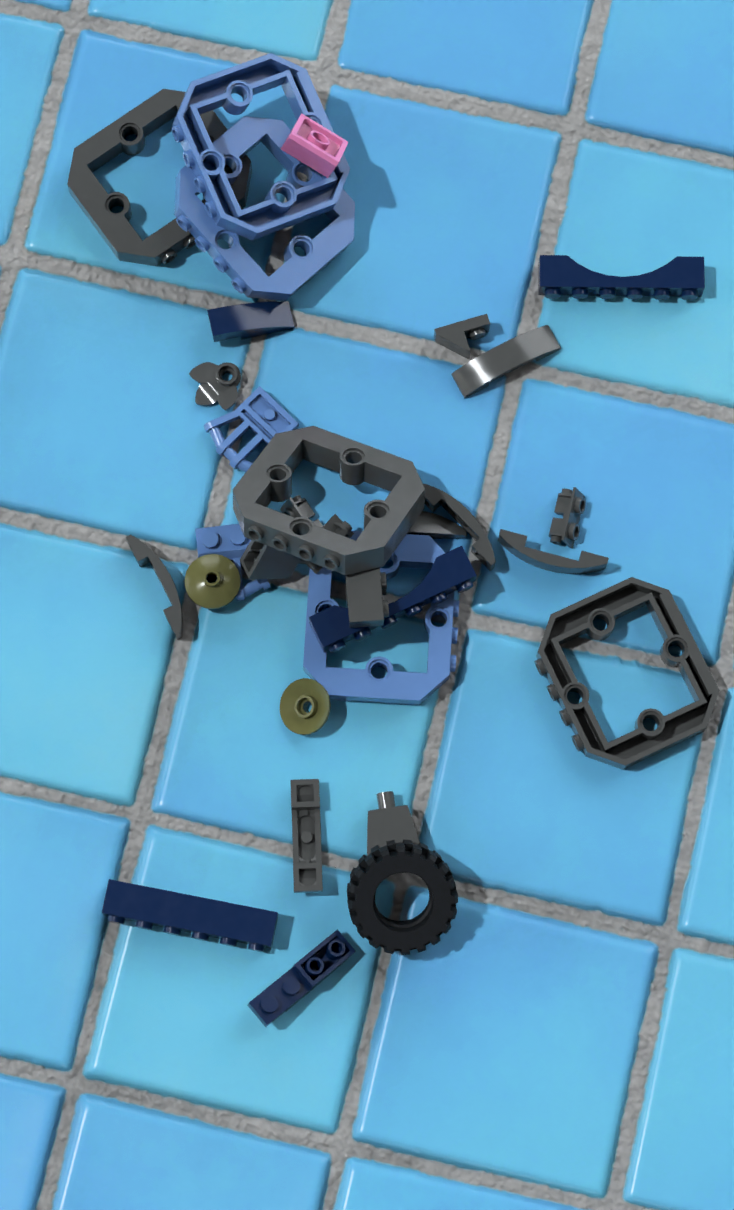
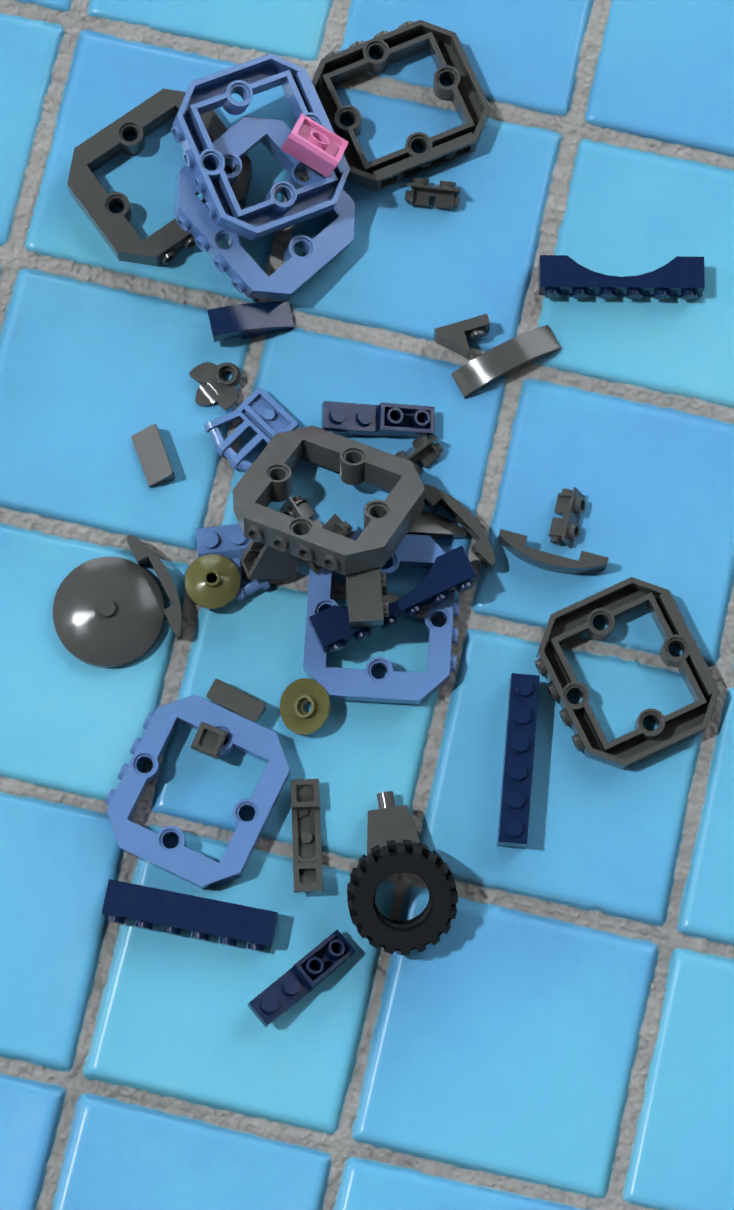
none -> dark grey dish [53,557,165,668]
none -> medium blue panel [105,694,290,889]
none -> slope [131,424,175,487]
none -> dark grey tile [190,721,228,759]
none -> dark grey slope [207,679,266,722]
none -> dark grey panel [312,20,490,191]
none -> dark blue slope [321,401,435,437]
none -> dark grey hinge [395,434,444,473]
none -> dark grey hinge [405,177,461,210]
none -> dark blue brick [497,673,540,848]

